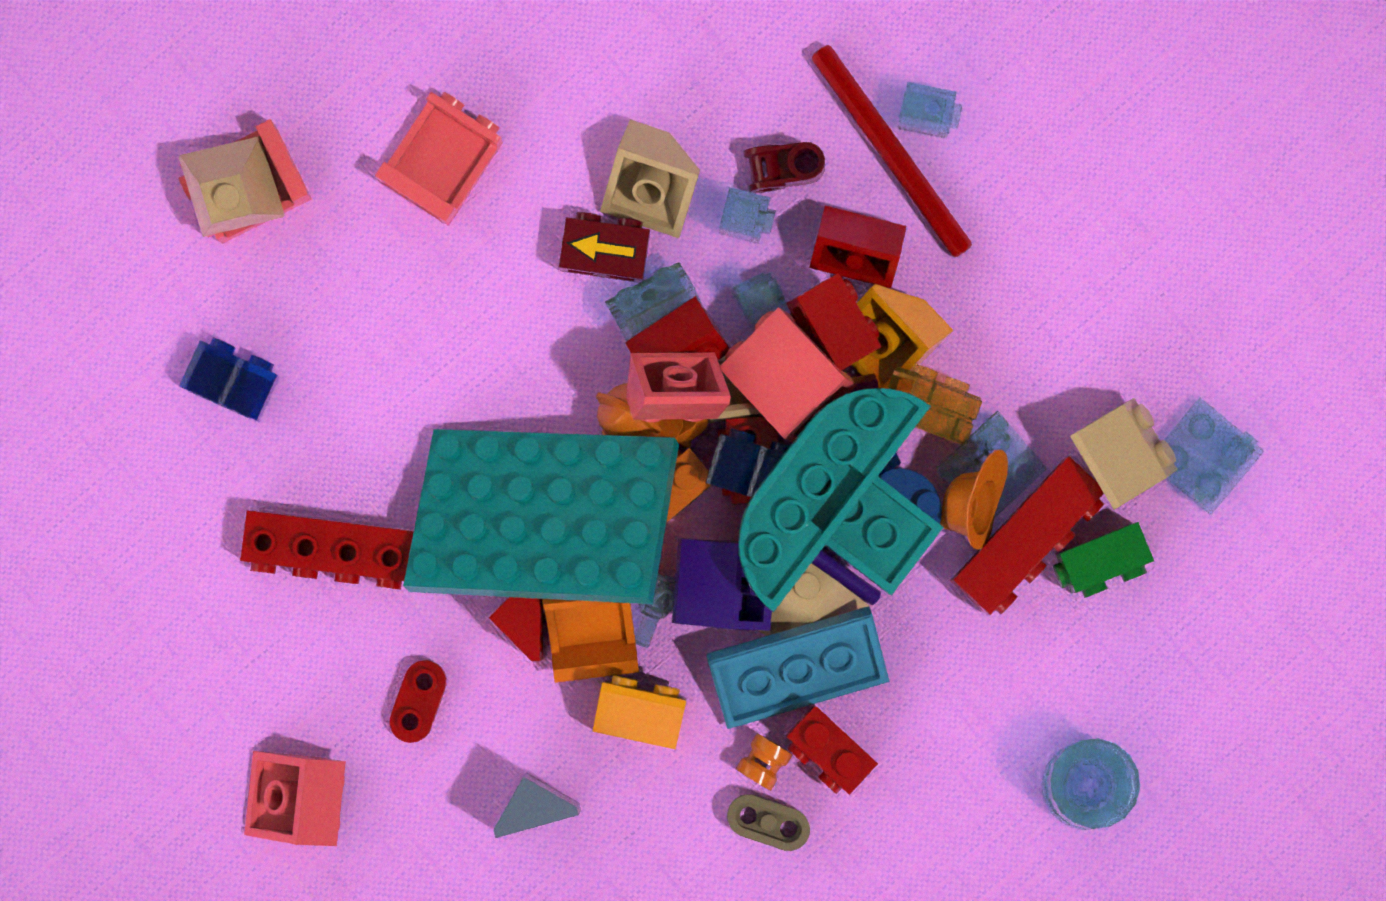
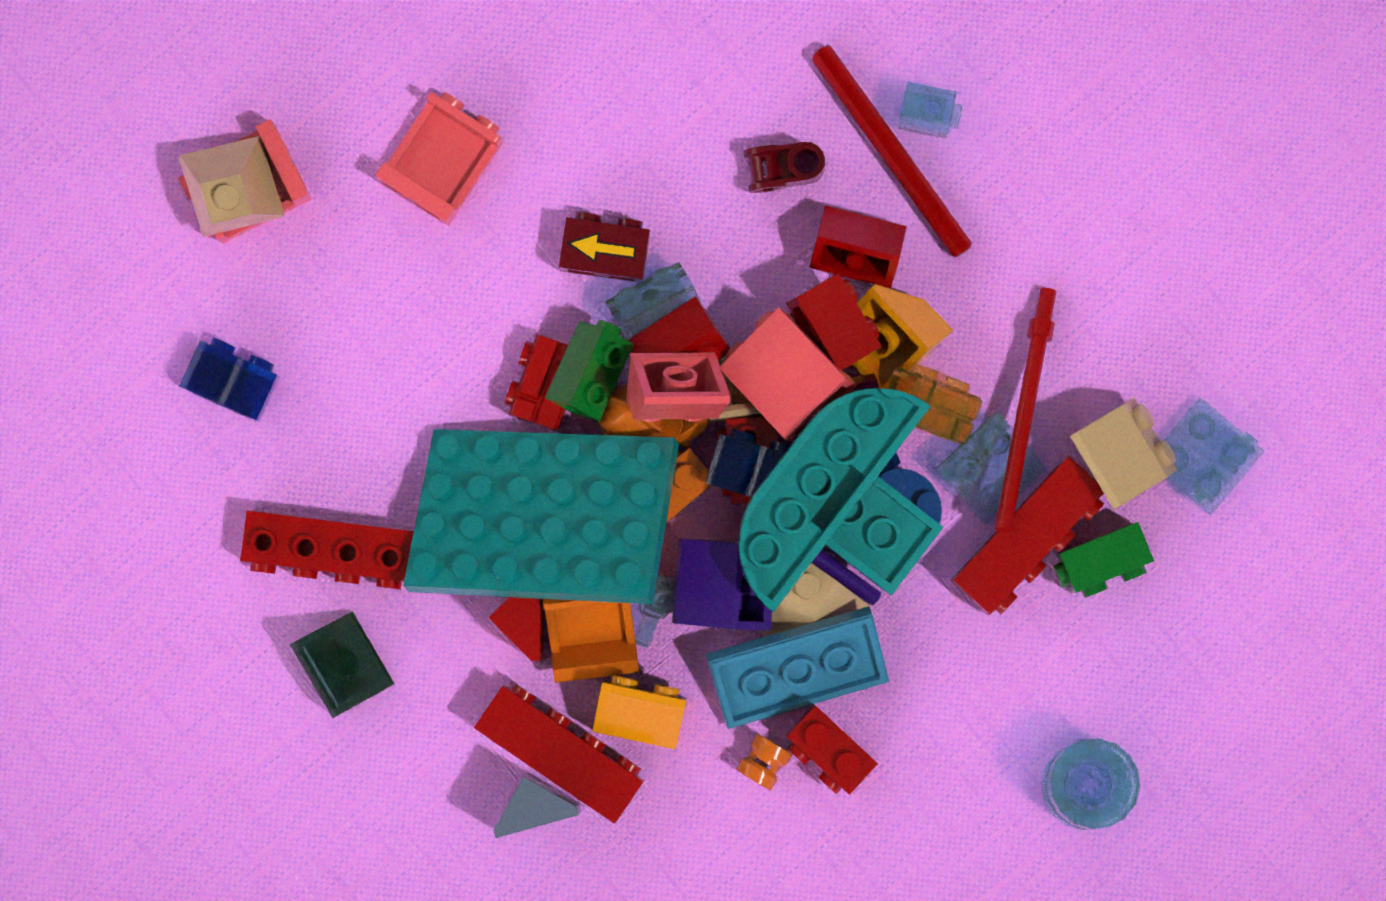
coral slope [244,751,346,846] -> none
red plate [389,660,447,743] -> none
tan slope [600,119,700,239] -> none
clear light blue brick [719,187,776,244] -> none
dark tan plate [727,794,810,851] -> none
clear light blue brick [732,272,788,329] -> none
orange piece [940,449,1008,550] -> none
none -> clear green slope [290,611,395,719]
none -> red brick [474,683,644,824]
none -> red brick [504,334,568,432]
none -> green brick [545,320,634,422]
none -> red bar [994,287,1057,533]

